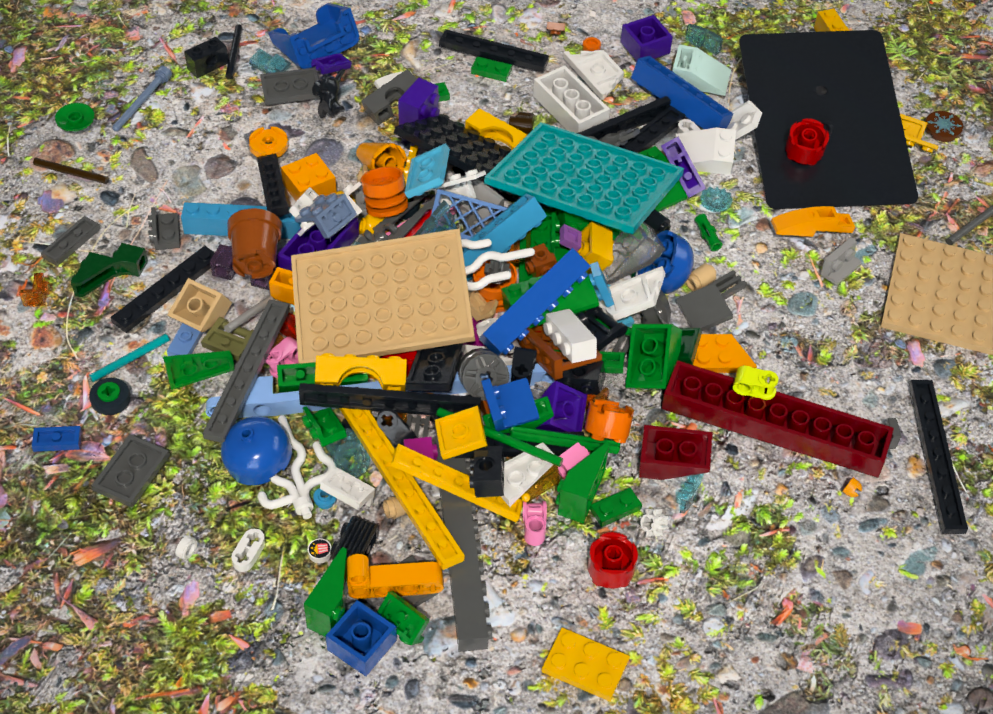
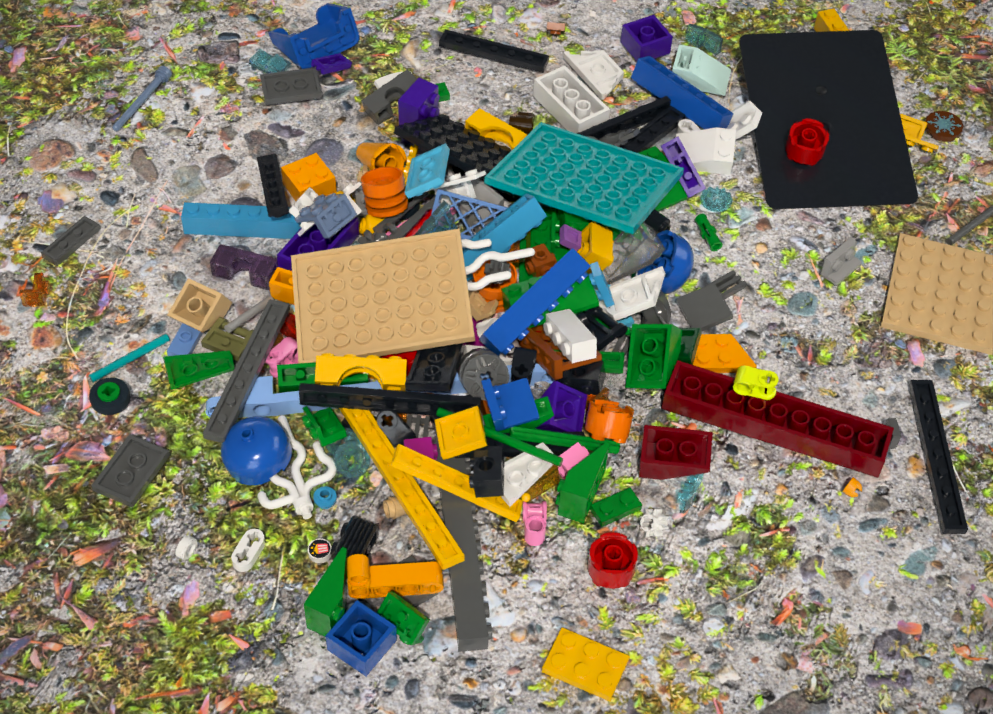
blue plate [32,426,82,452] -> none
dark brown bar [33,158,109,184] -> none
green dish [55,103,95,131] -> none
dark green arch [71,243,148,297] -> none
black plate [110,245,220,333] -> none
dark grey bracket [148,207,180,251] -> none
black brick [184,37,228,78] -> none
black bar [225,24,243,79] -> none
dark orange piece [227,208,282,279] -> none
light orange plate [249,126,289,158] -> none
black animal [312,69,345,118] -> none
white bracket [320,468,375,510] -> none
green plate [471,57,512,82] -> none
orange tile [582,37,601,51] -> none
tan brick [686,263,716,291] -> none
light orange slope [771,206,855,237] -> none

